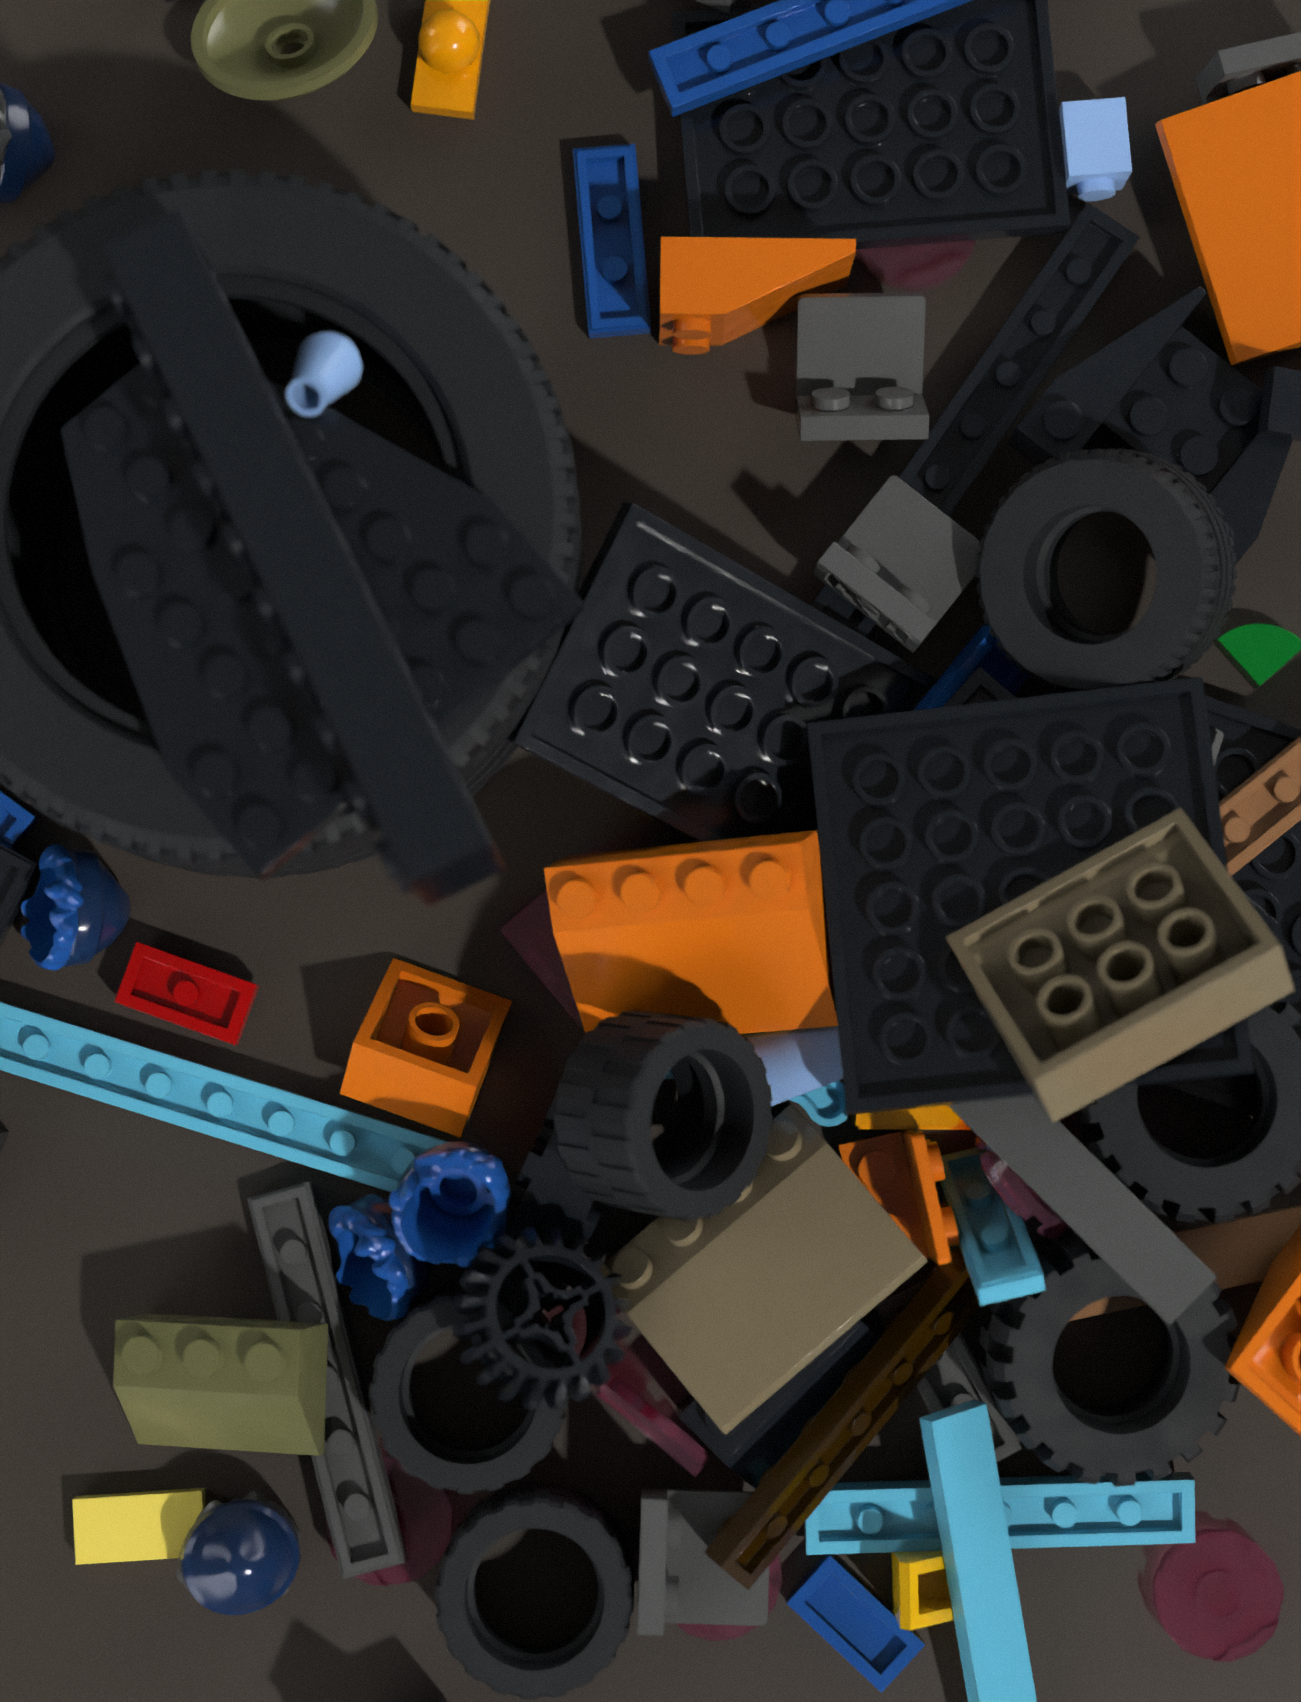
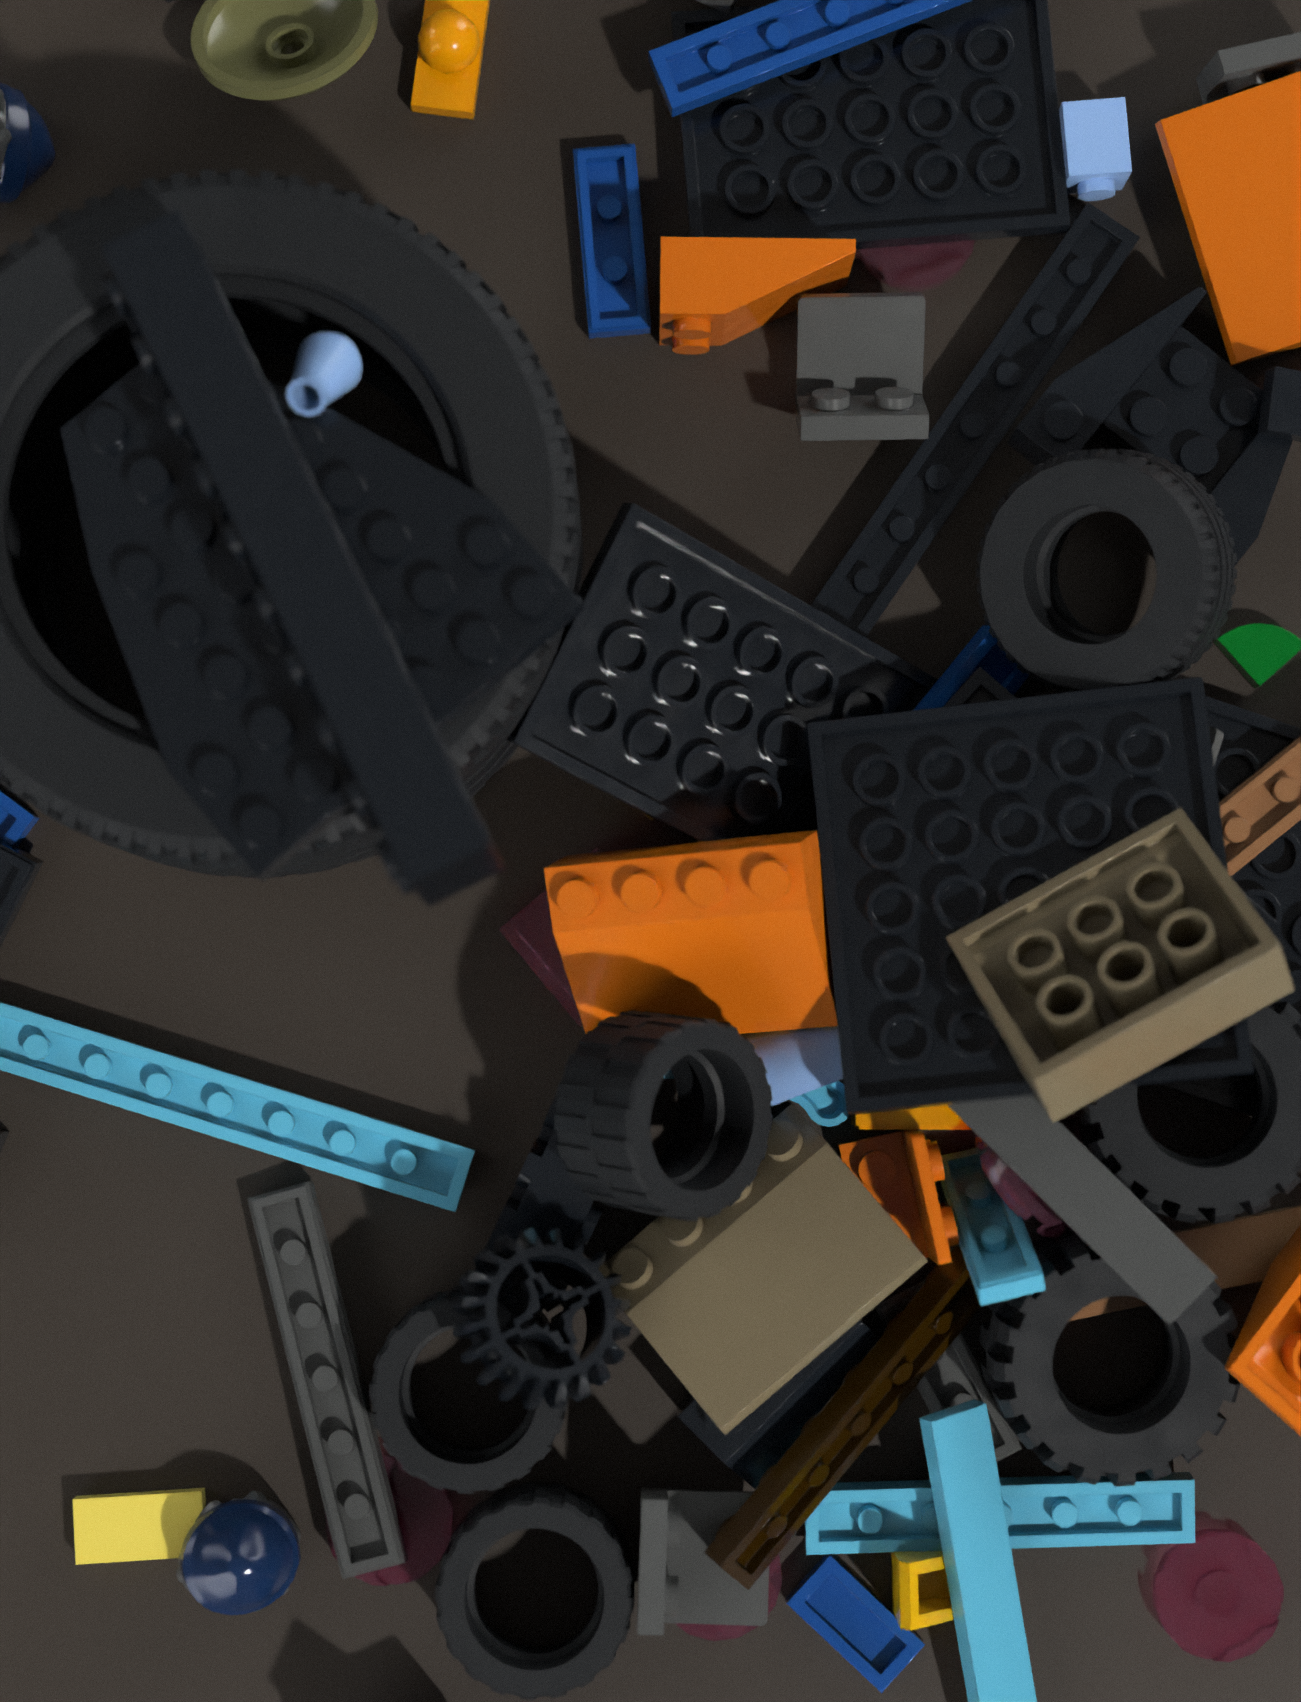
hair [21,844,131,971] -> none
olive slope [113,1313,328,1456] -> none
red plate [114,942,260,1045] -> none
blue hair [329,1194,435,1321] -> none
orange slope [340,958,512,1138] -> none
blue hair [389,1141,511,1267] -> none
clear pink tile [596,1376,709,1477] -> none
dark grey bracket [813,475,982,653] -> none

